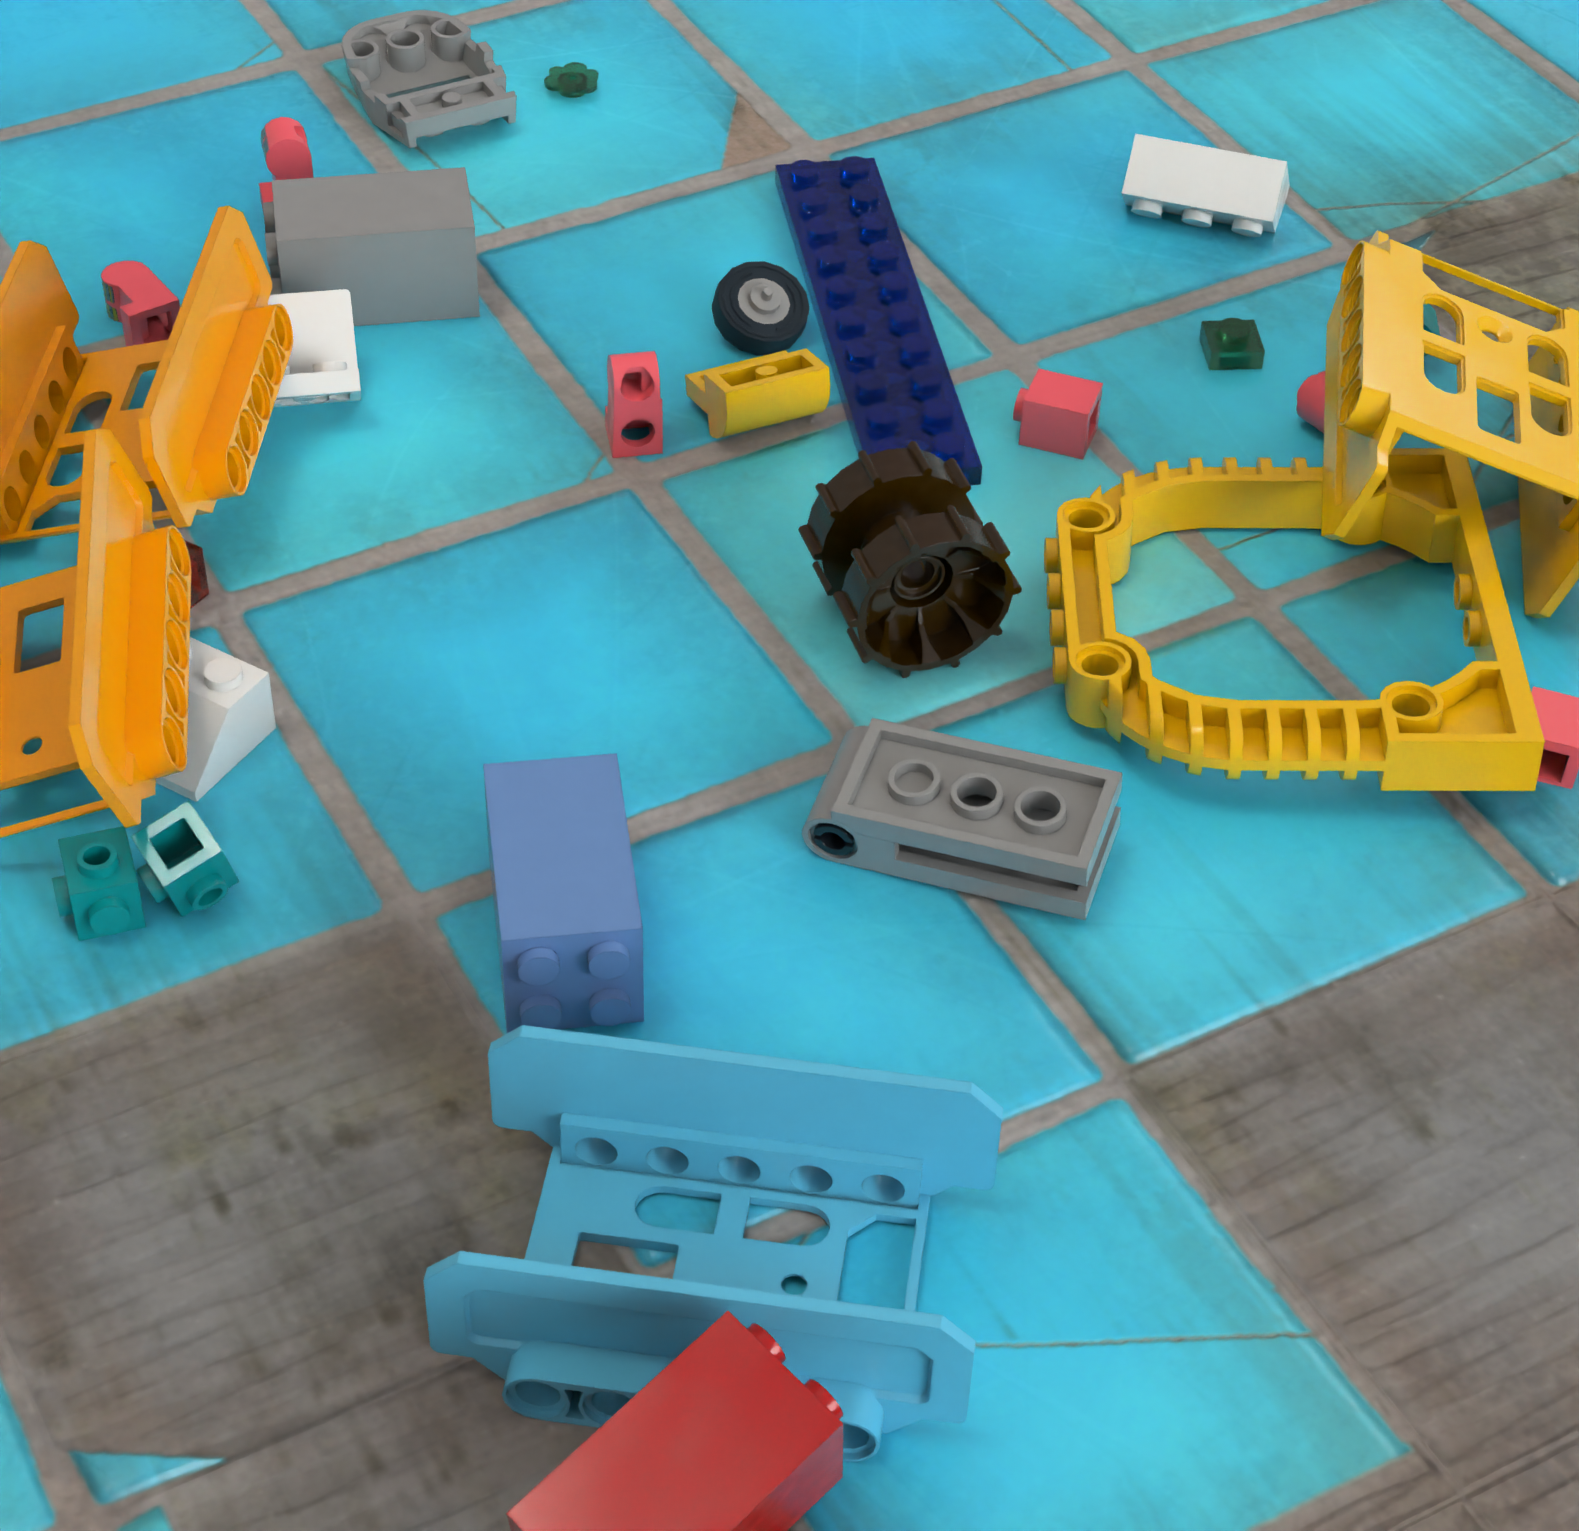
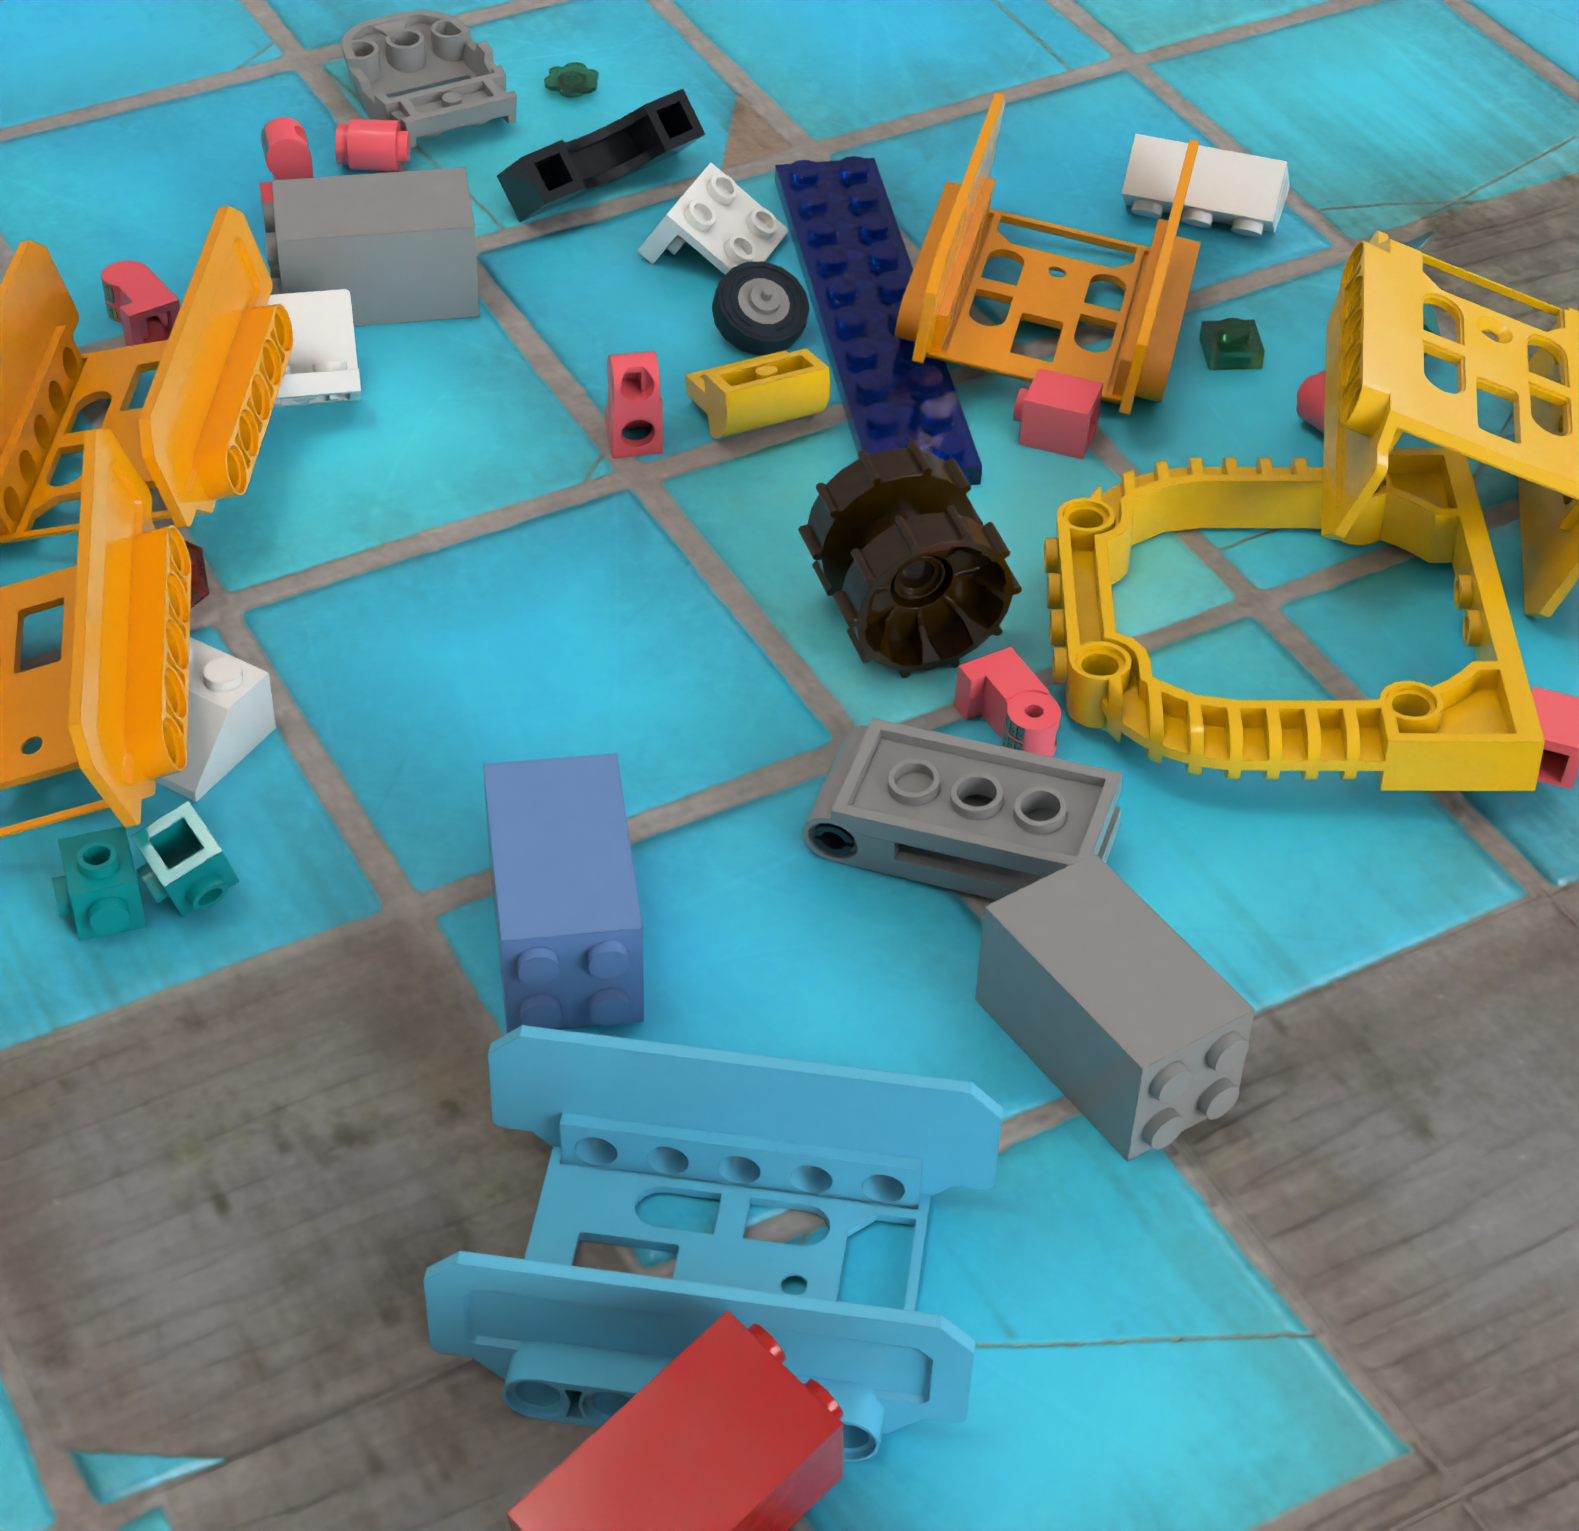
none -> coral brick [335,119,411,172]
none -> black arch [497,89,705,222]
none -> white bracket [637,162,788,275]
none -> light orange piece [894,92,1201,415]
none -> coral leg [954,647,1061,757]
none -> light grey brick [975,853,1255,1162]

